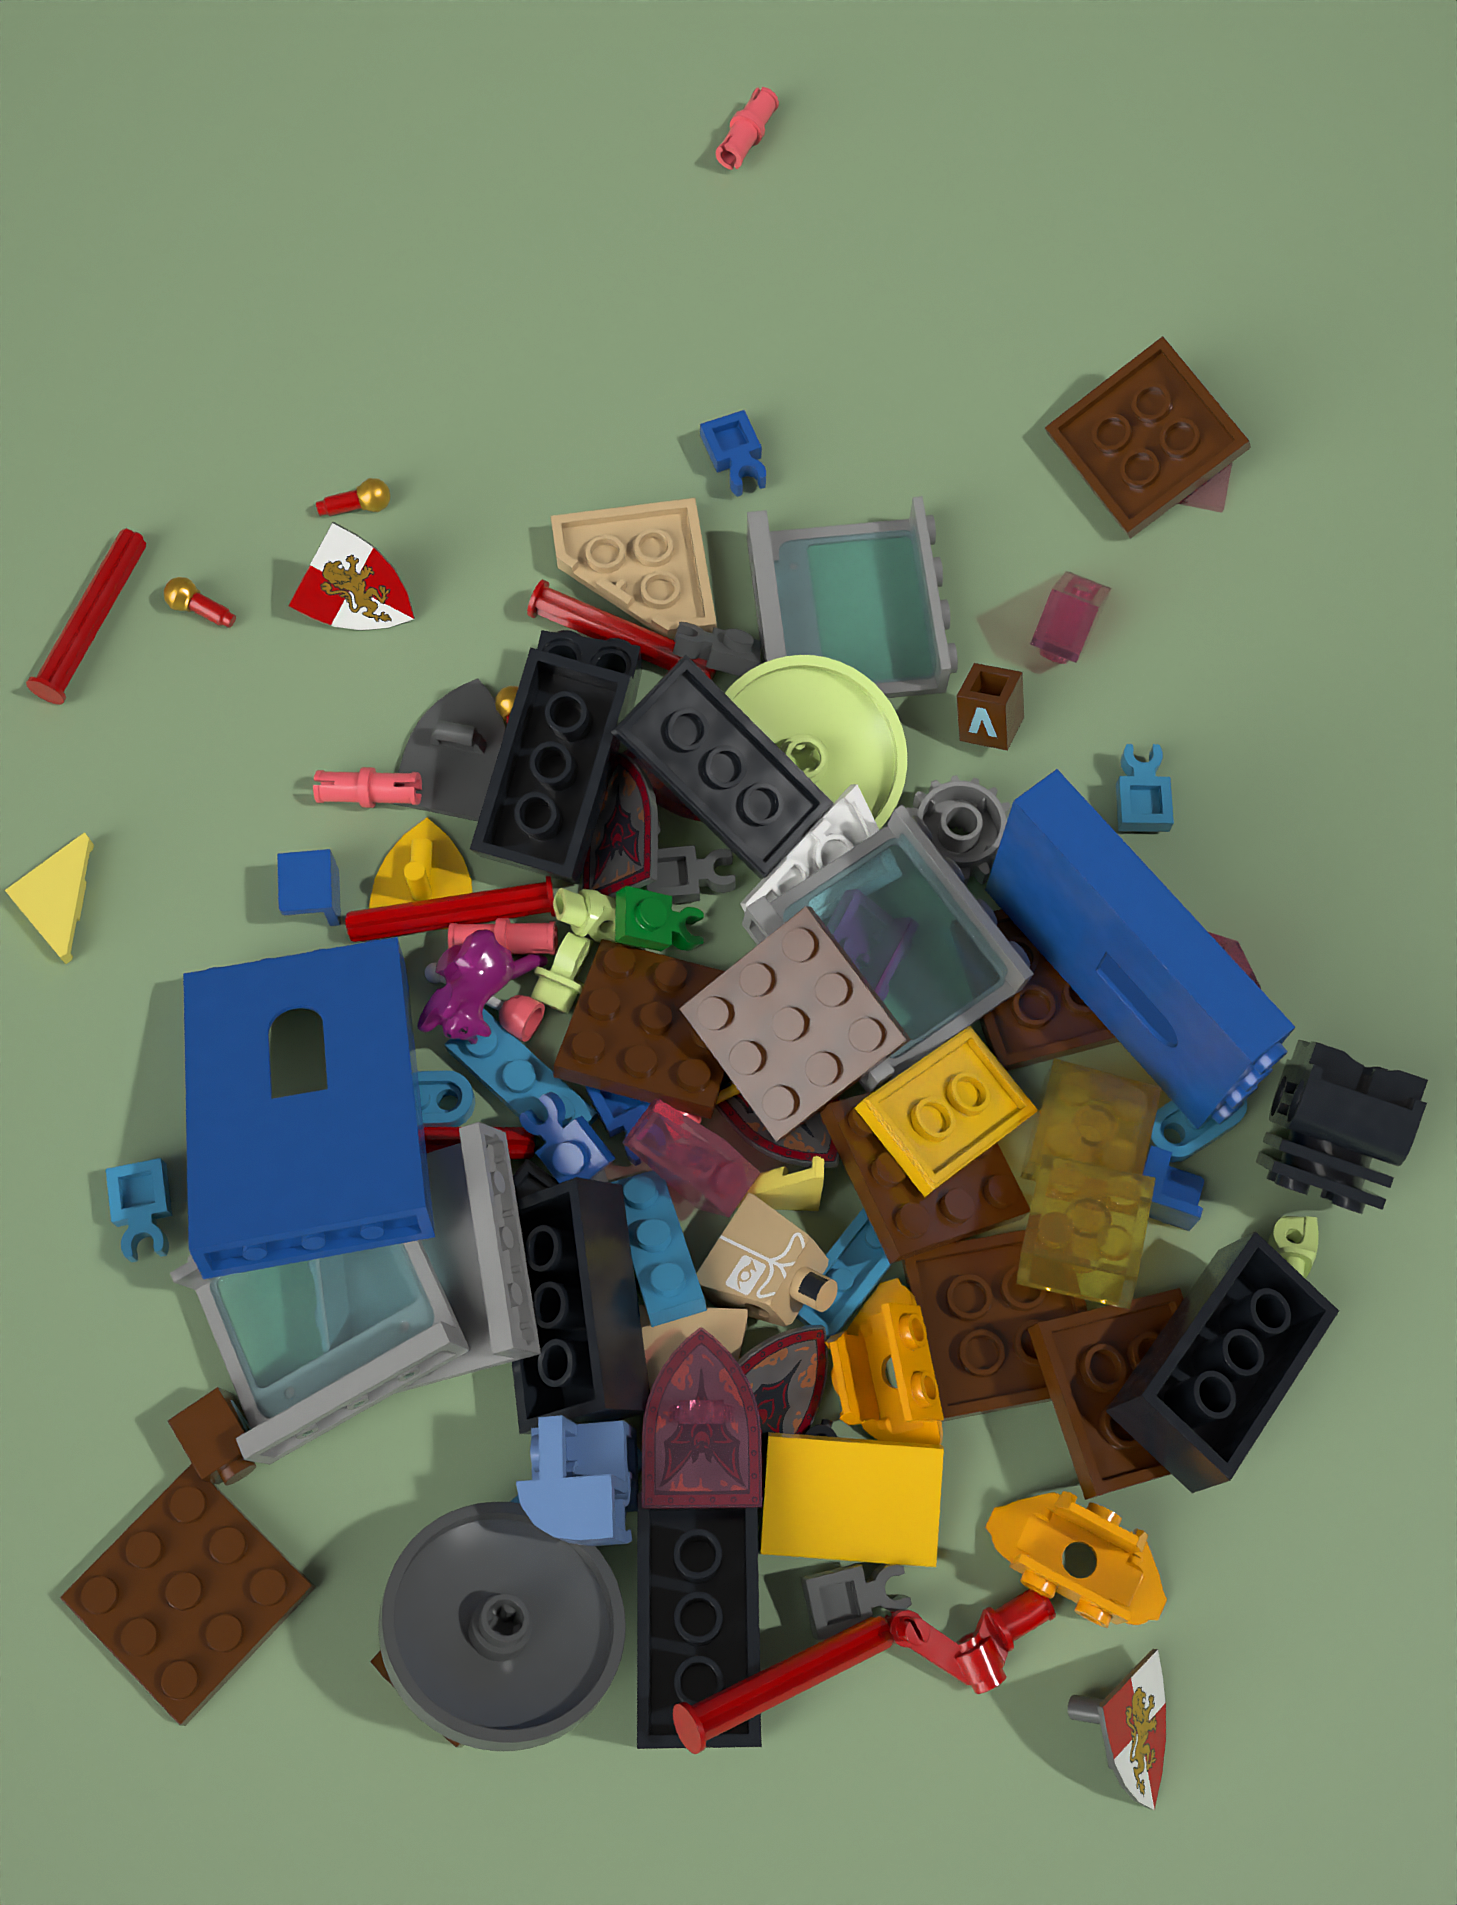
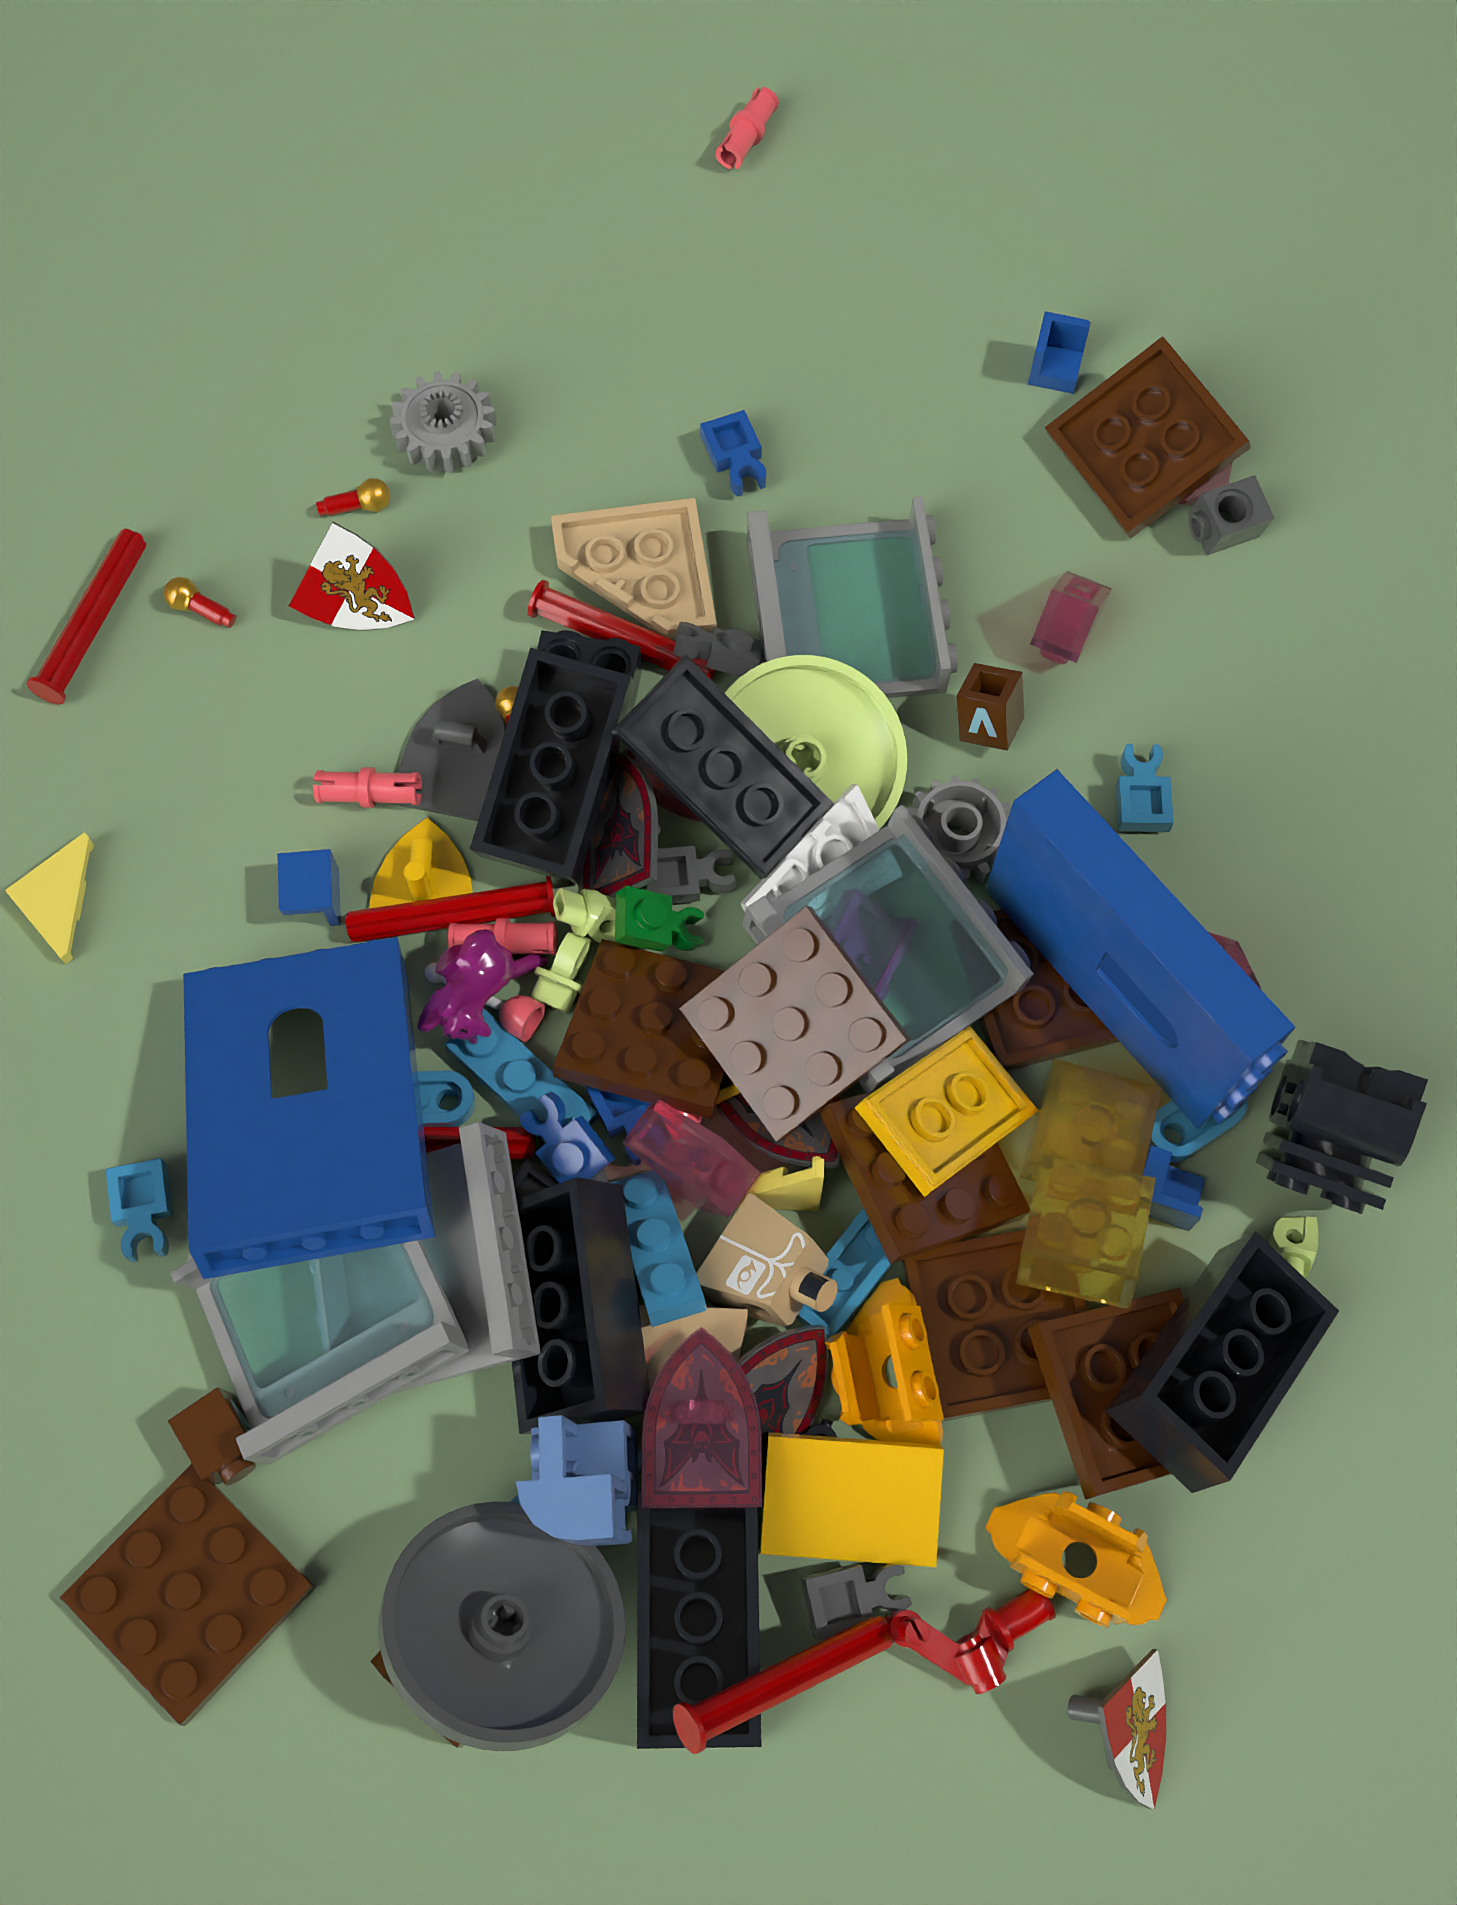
none -> light grey gear [389,371,497,473]
none -> blue panel [1028,311,1091,394]
none -> dark grey brick [1188,475,1275,556]

